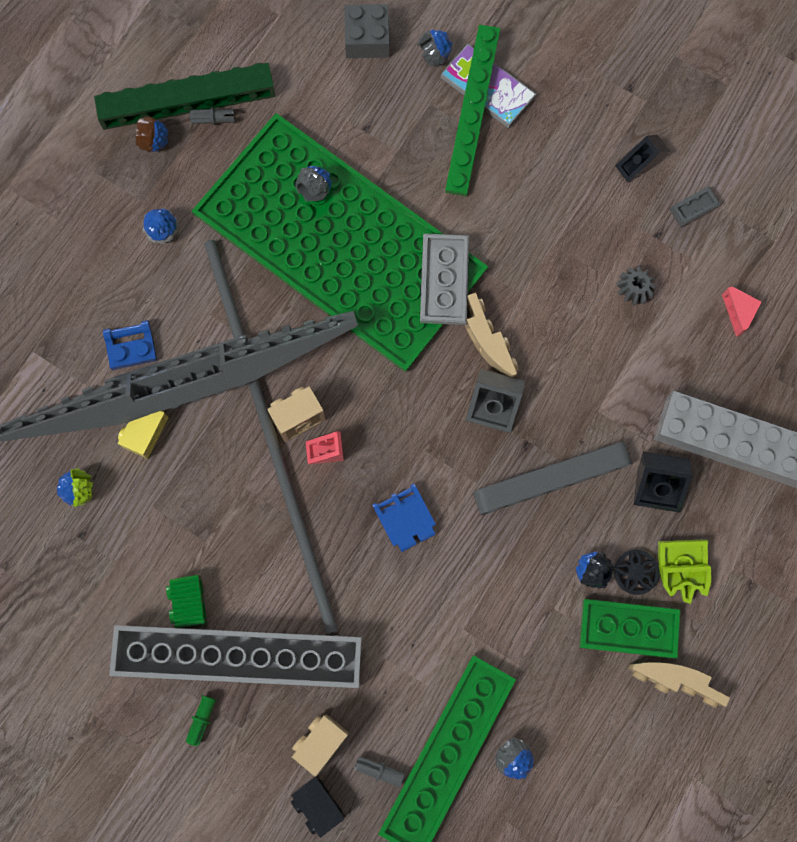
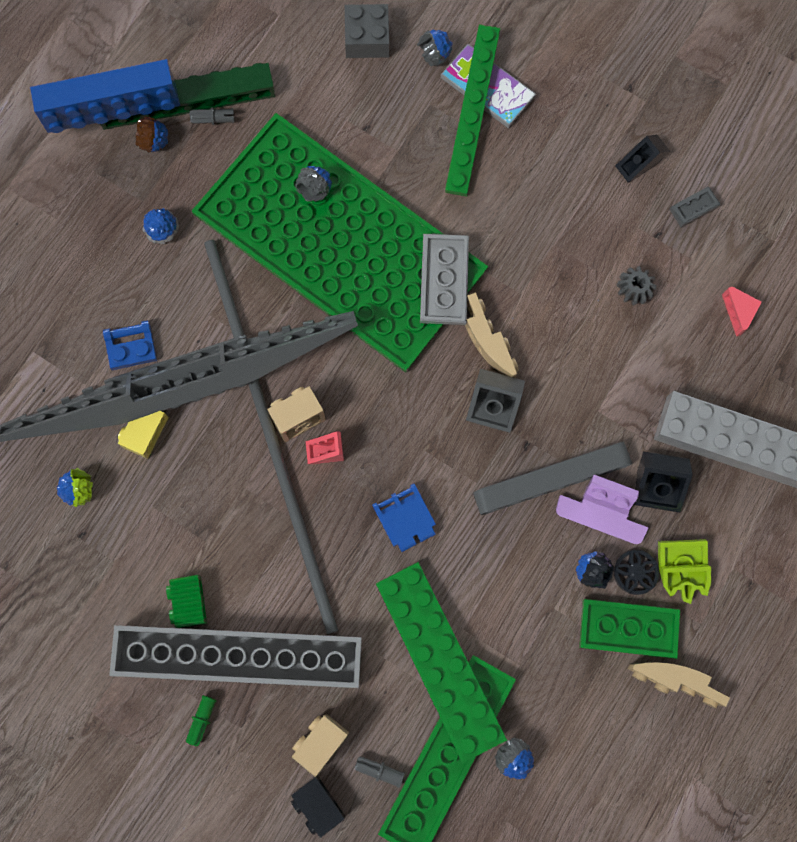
none -> blue brick [30,59,180,133]
none -> green plate [376,562,507,763]
none -> lavender plate [556,475,649,544]

